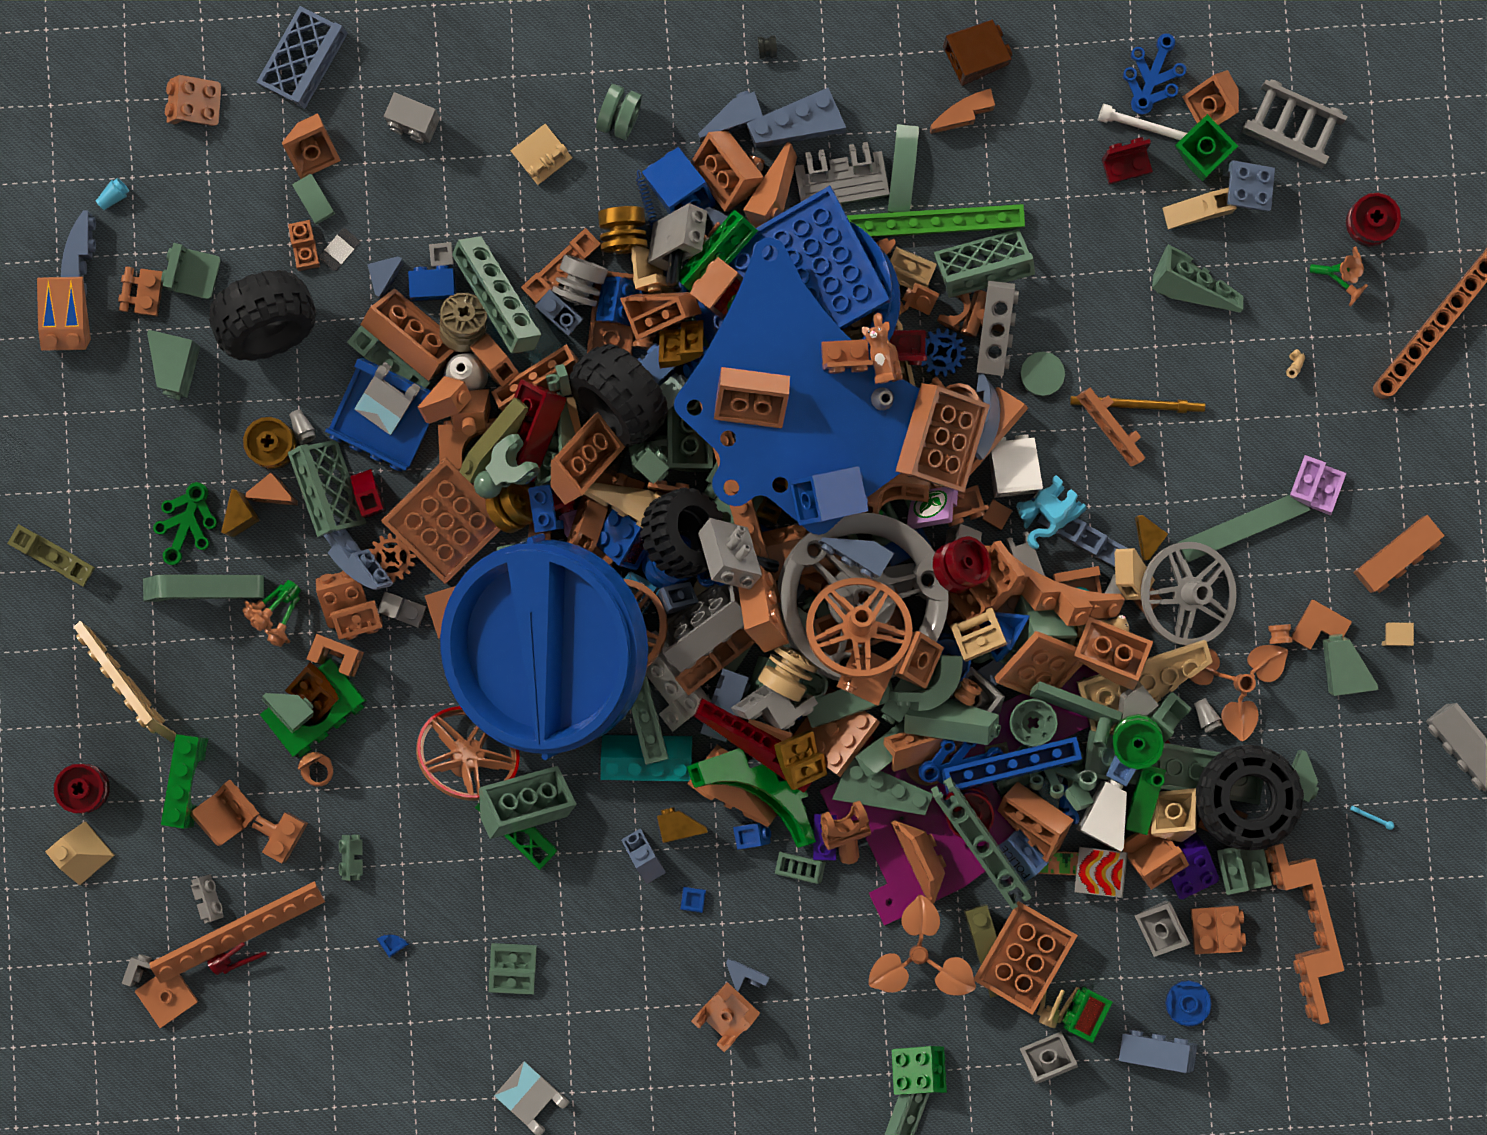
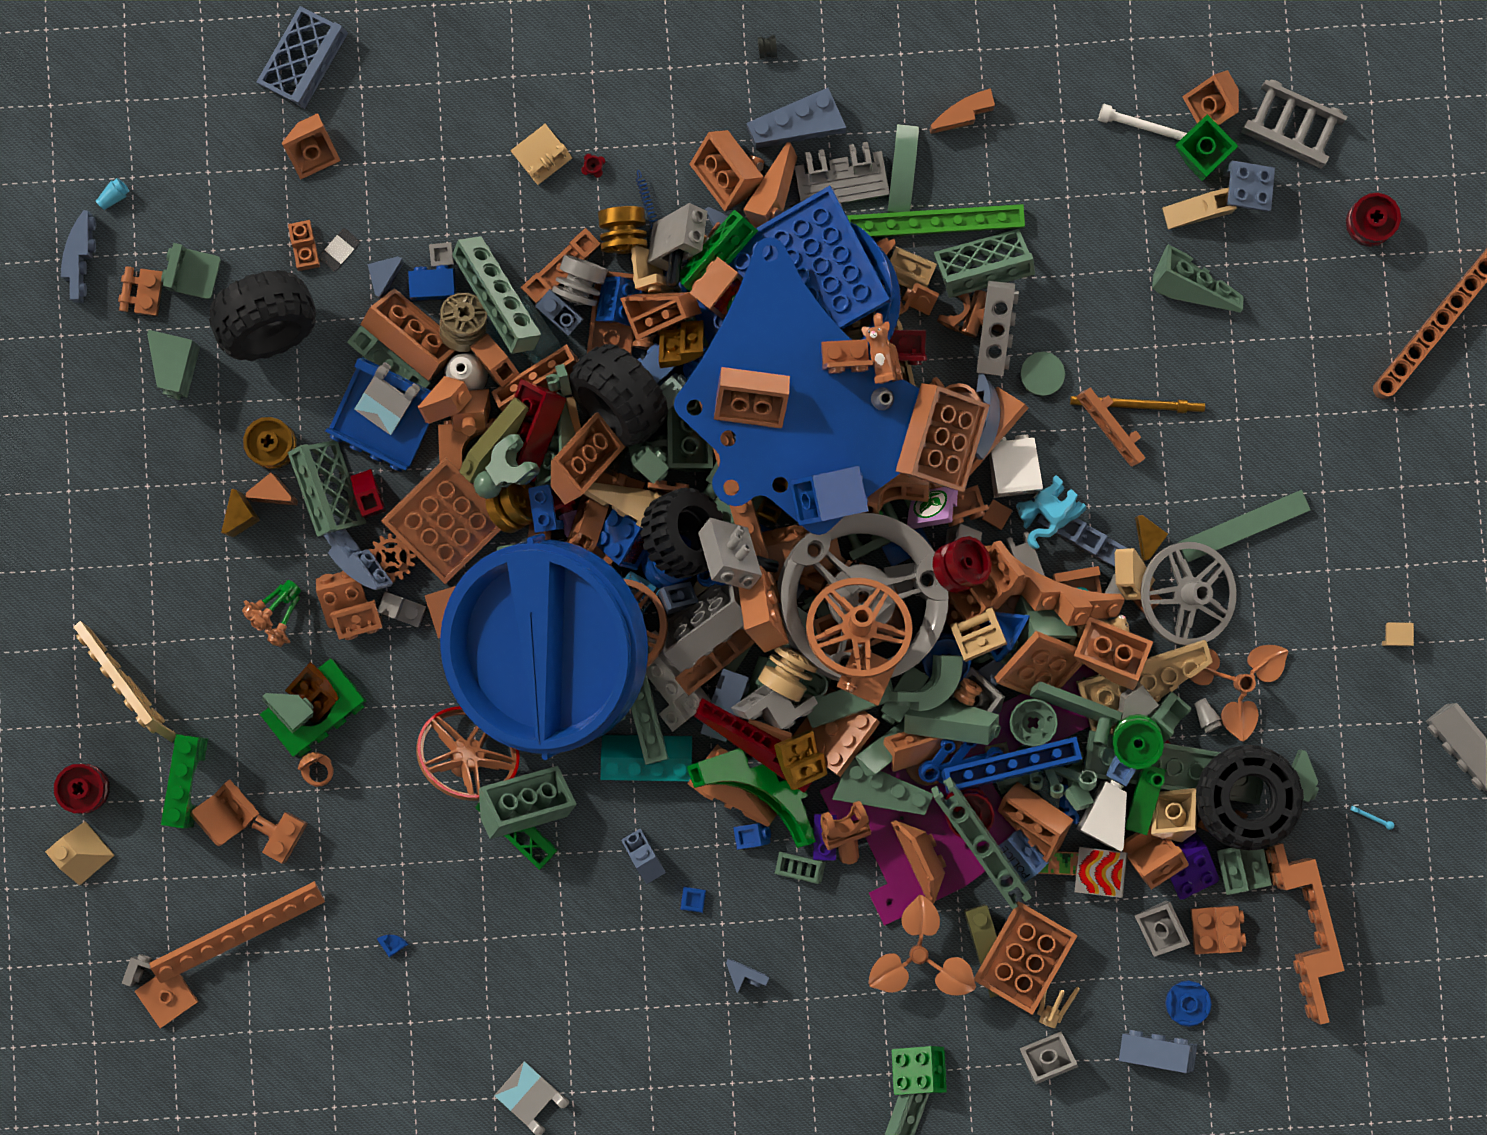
olive slope [7,524,95,587] -> none
nougat slope [37,277,91,350] -> none
sand green beam [143,575,264,602] -> none
green plant [153,482,218,566] -> none
nougat bracket [165,75,221,126] -> none
light grey hinge [190,874,224,924] -> none
dark red plant [207,942,267,975] -> none
light grey cone [289,409,316,444] -> none
sand green slope [292,174,335,225] -> none
nougat panel [307,634,364,677] -> none
sand green hinge [339,835,363,881] -> none
light grey piece [384,92,440,144] -> none
sand green slope [489,943,537,995] -> none
sand green wheel [596,84,643,141] -> none
blue slope [642,147,717,214] -> none
pearl gold slope [657,807,708,843] -> none
nougat panel [691,982,760,1052] -> none
sand blue slope [698,91,763,143] -> none
sand blue slope [818,538,894,579] -> none
nougat slope [893,631,944,689] -> none
blue gear [920,328,966,377] -> none
reddish brown slope [943,19,1013,86] -> none
green piece [1062,987,1113,1043] -> none
dark red bracket [1102,137,1153,185] -> none
blue plant [1123,34,1186,115] -> none
nougat wheel [1268,624,1292,644] -> none
tan arm [1286,349,1305,378] -> none
lavender slope [1290,455,1346,515] -> none
nougat tile [1291,600,1352,650] -> none
nougat plant [1310,246,1368,307] -> none
sand green slope [1323,634,1378,696] -> none
nougat brick [1353,515,1444,593] -> none
none -> dark red plate [581,154,606,178]

